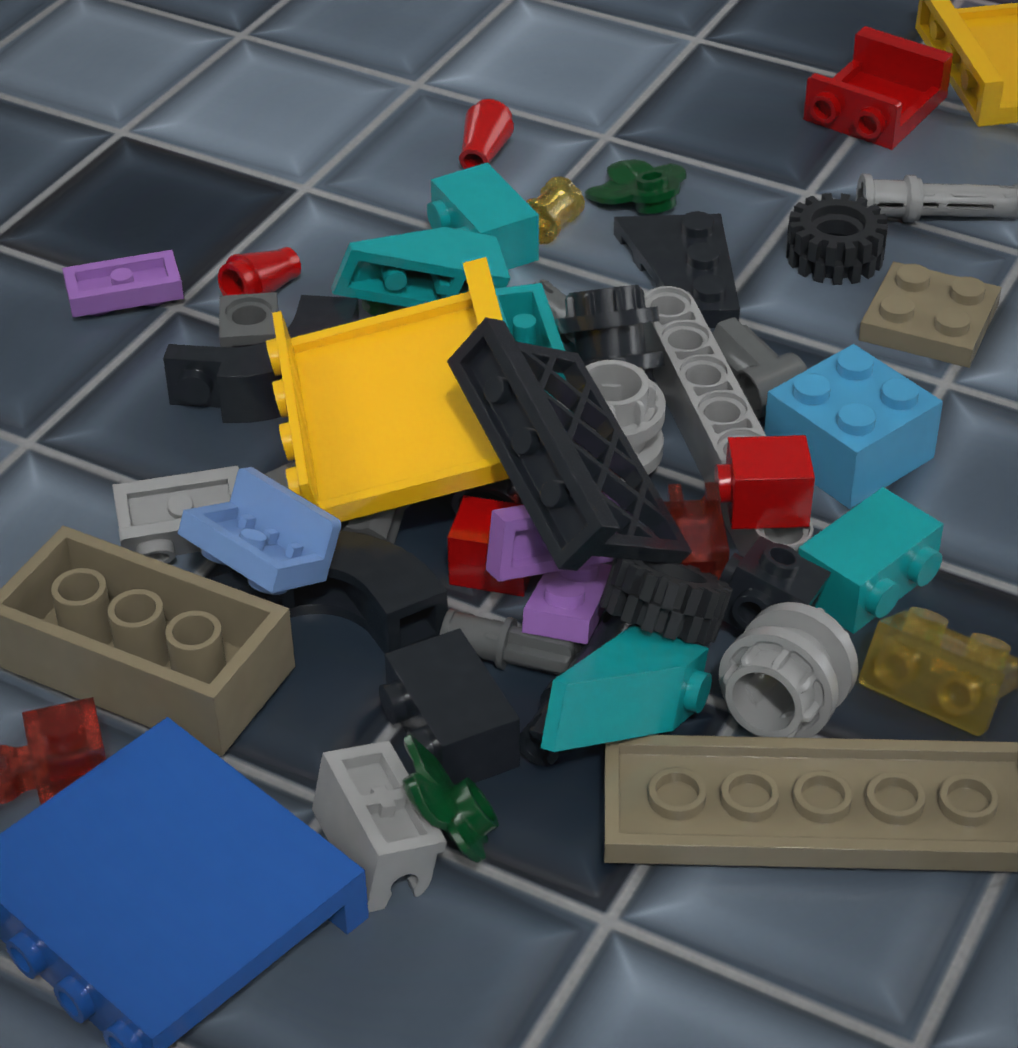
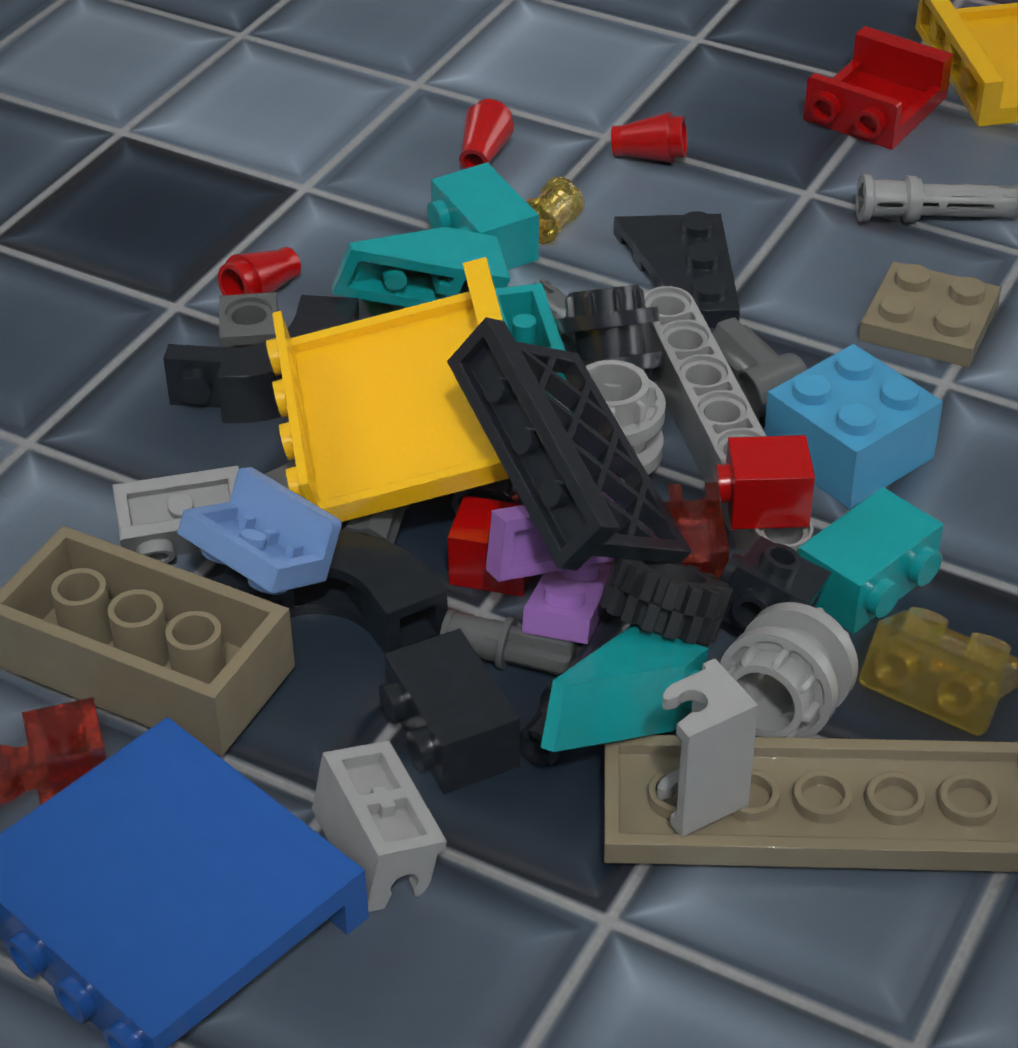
medium lavender plate [62,250,184,318] -> none
dark green plate [402,734,499,863] -> none
dark green plate [585,159,687,214] -> none
black tyre [786,193,888,285] -> none
none -> red cone [611,111,688,163]
none -> light grey hinge [657,658,759,837]

